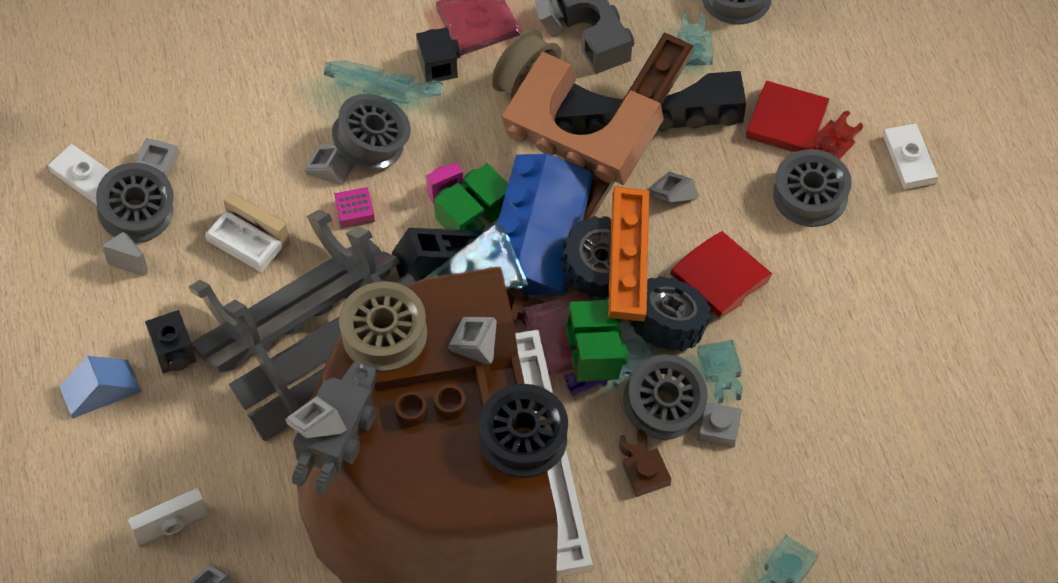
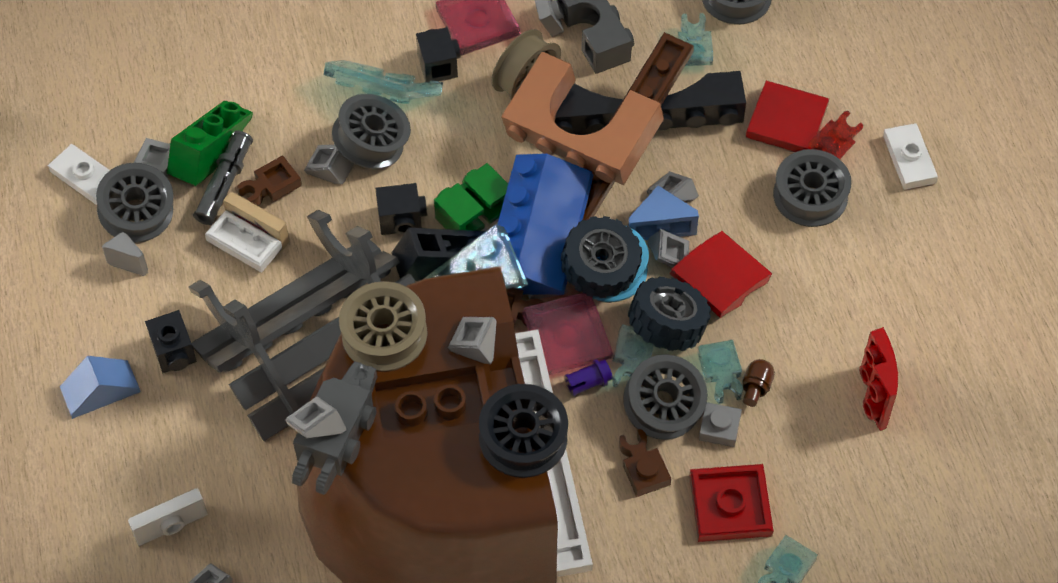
dark pink tile [334,187,375,228] -> none
dark pink plate [426,162,463,204] -> none
green piece [565,300,628,381] -> none
orange plate [608,186,650,322] -> none
none -> green slope [167,100,253,186]
none -> dark grey pin [193,130,253,225]
none -> reddish brown plate [237,155,302,206]
none -> black brick [375,183,427,235]
none -> medium blue slope [628,186,699,240]
none -> light grey slope [648,229,690,267]
none -> red tile [689,464,774,542]
none -> reddish brown cylinder [742,359,775,407]
none -> red slope [859,327,898,431]

